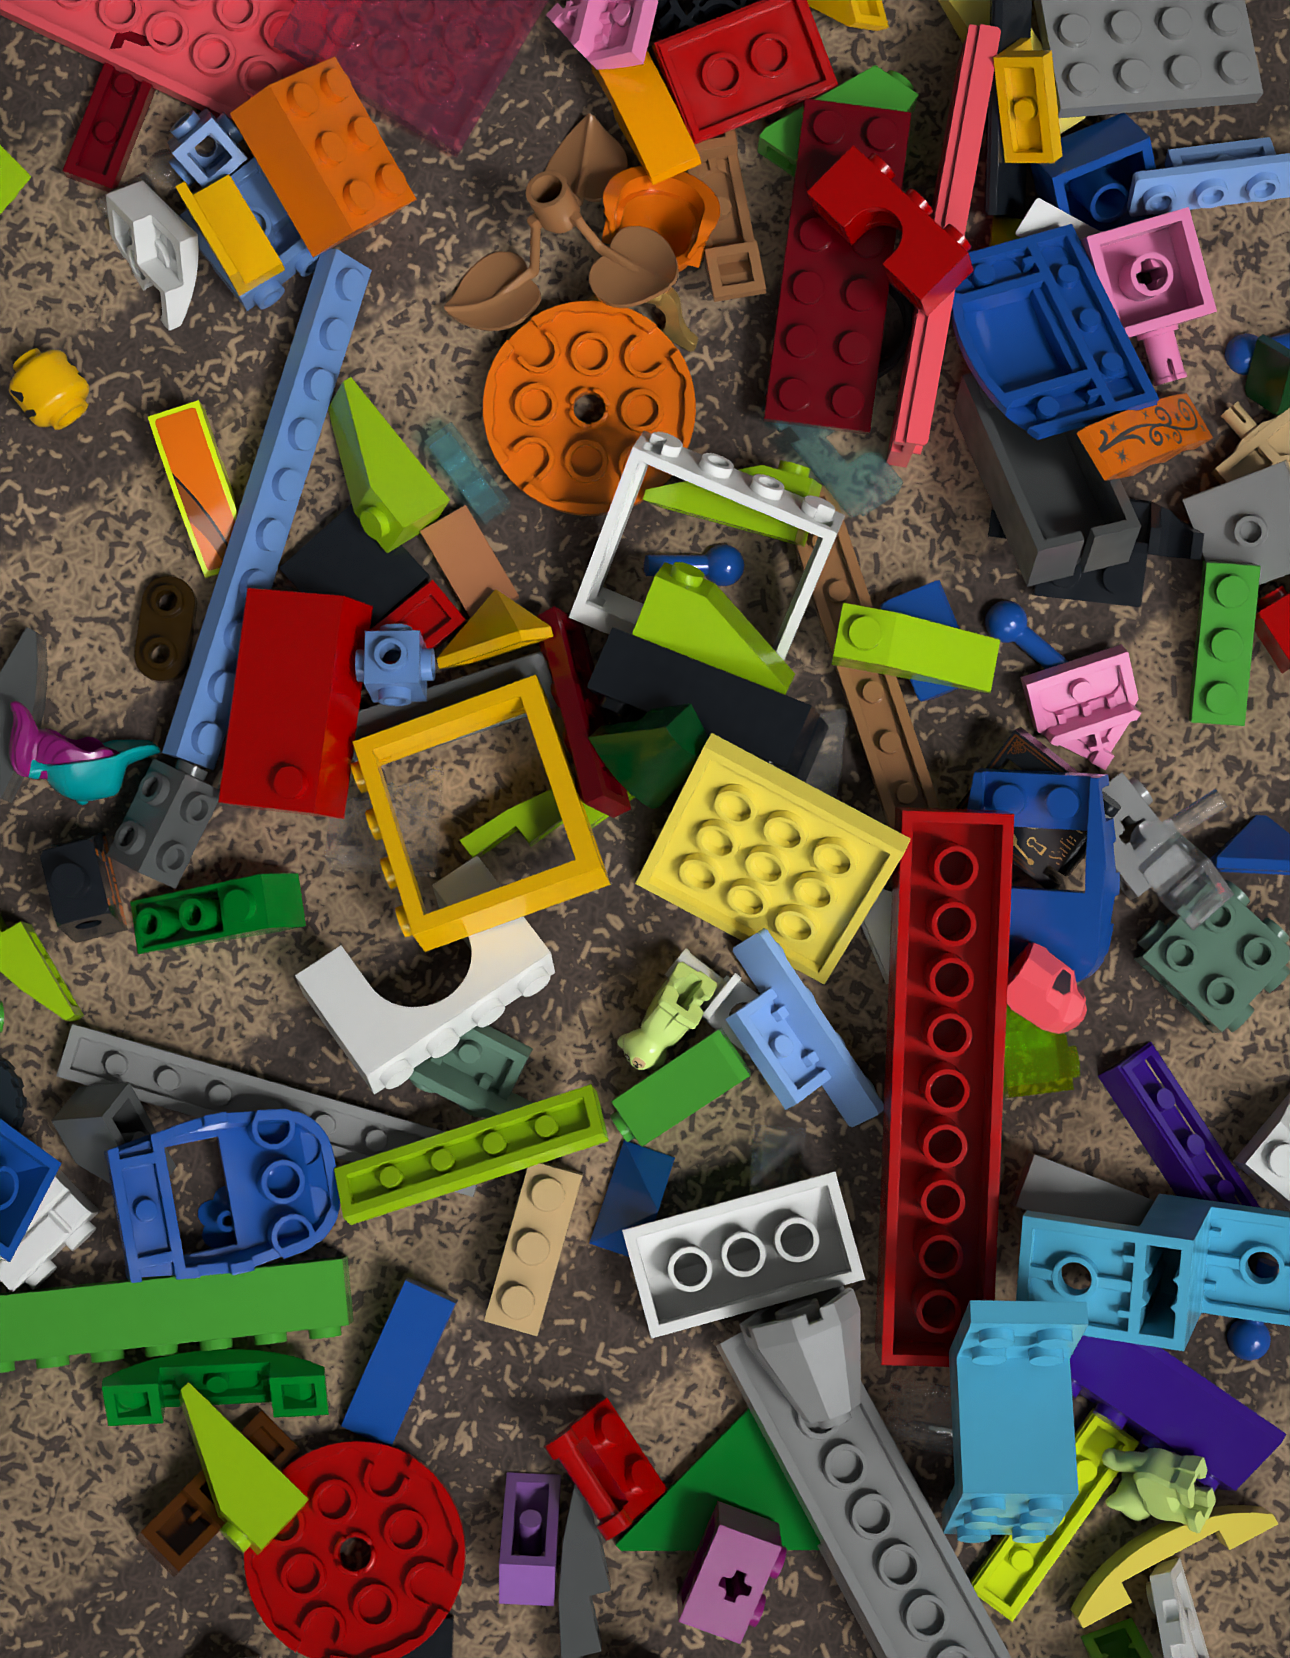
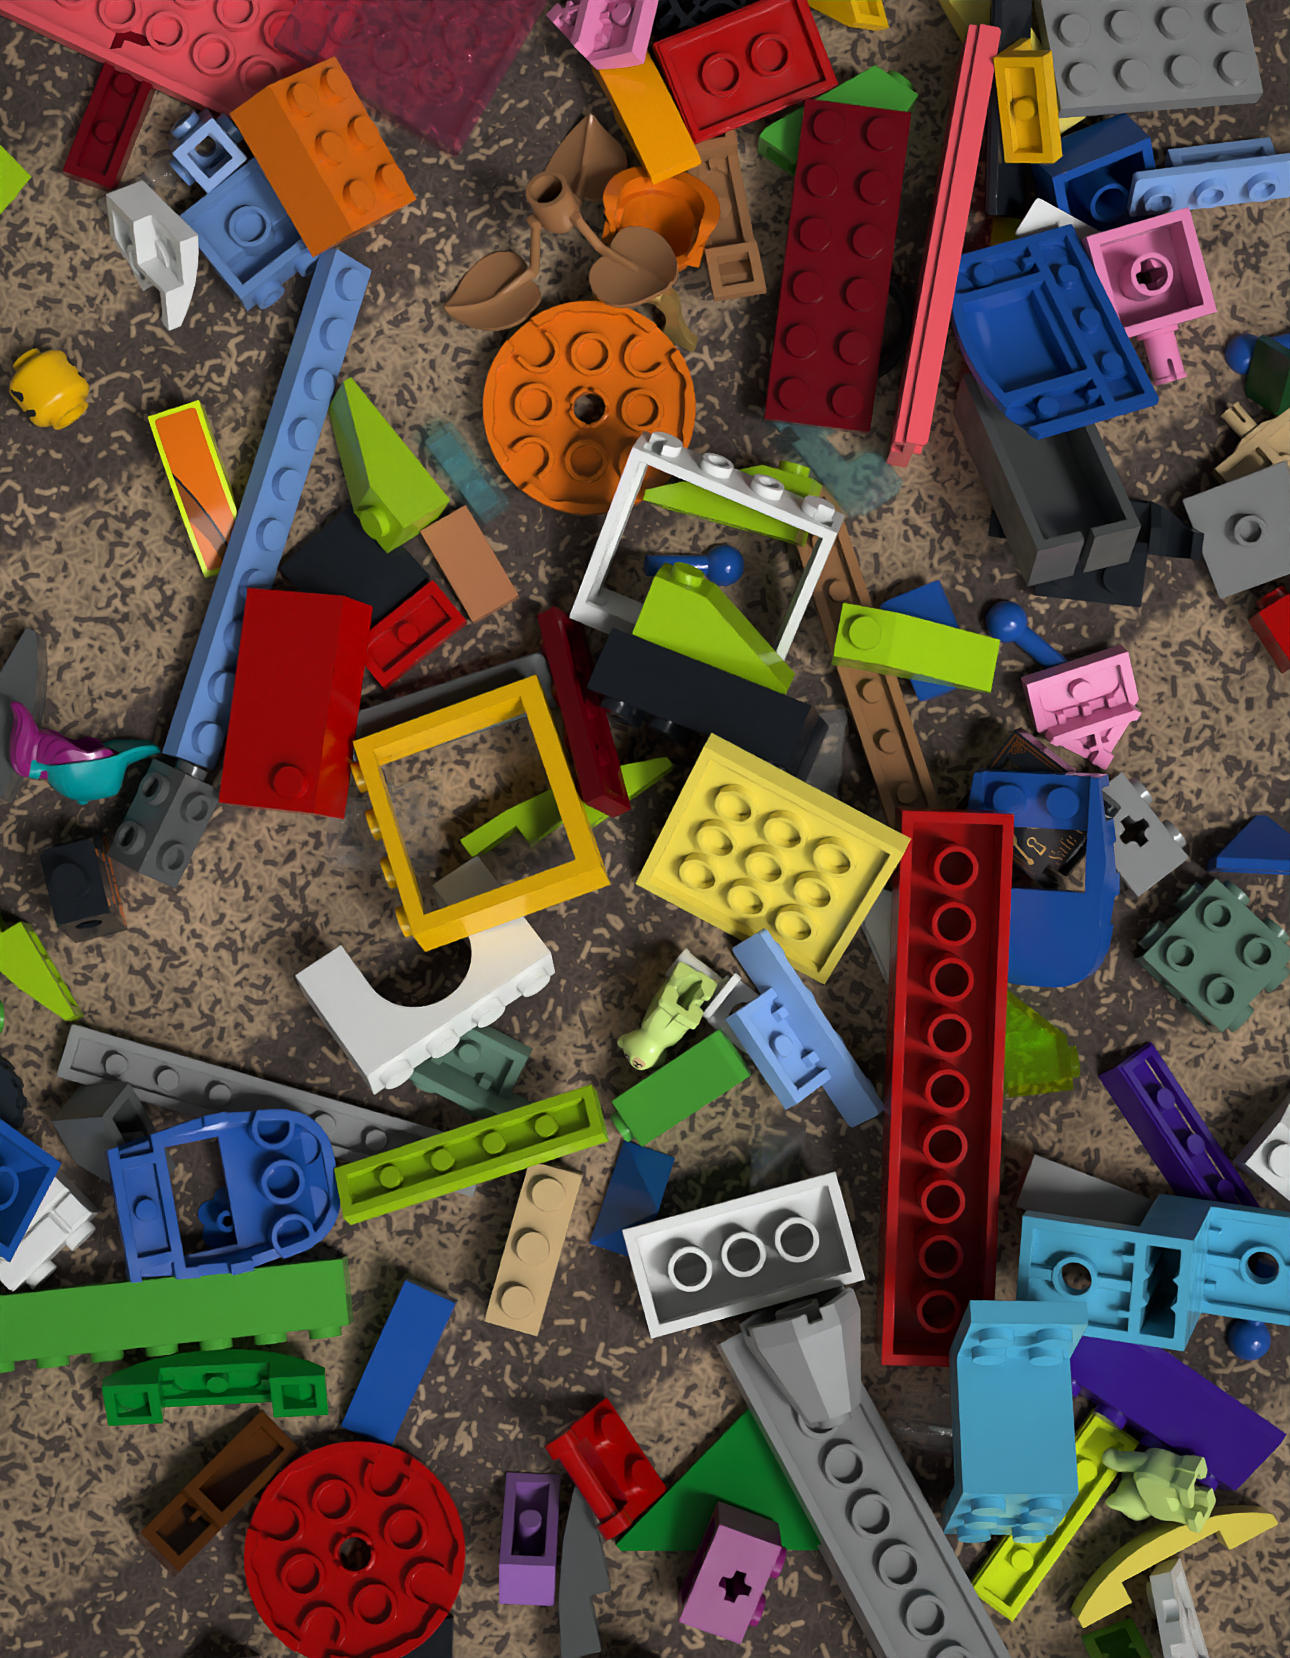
green slope [130,873,306,954] -> none
dark brown plate [134,576,197,683] -> none
yellow panel [175,174,285,296] -> none
lime slope [179,1382,309,1555] -> none
medium blue brick [355,624,435,706] -> none
yellow slope [436,589,553,669] -> none
dark green slope [588,703,708,809] -> none
red arch [807,145,974,317] -> none
coral rock [1007,942,1087,1034] -> none
orange slope [1076,393,1213,481] -> none
clear bar [1130,788,1228,863] -> none
clear panel [1138,831,1234,931] -> none
bright green plate [1189,561,1261,726] -> none

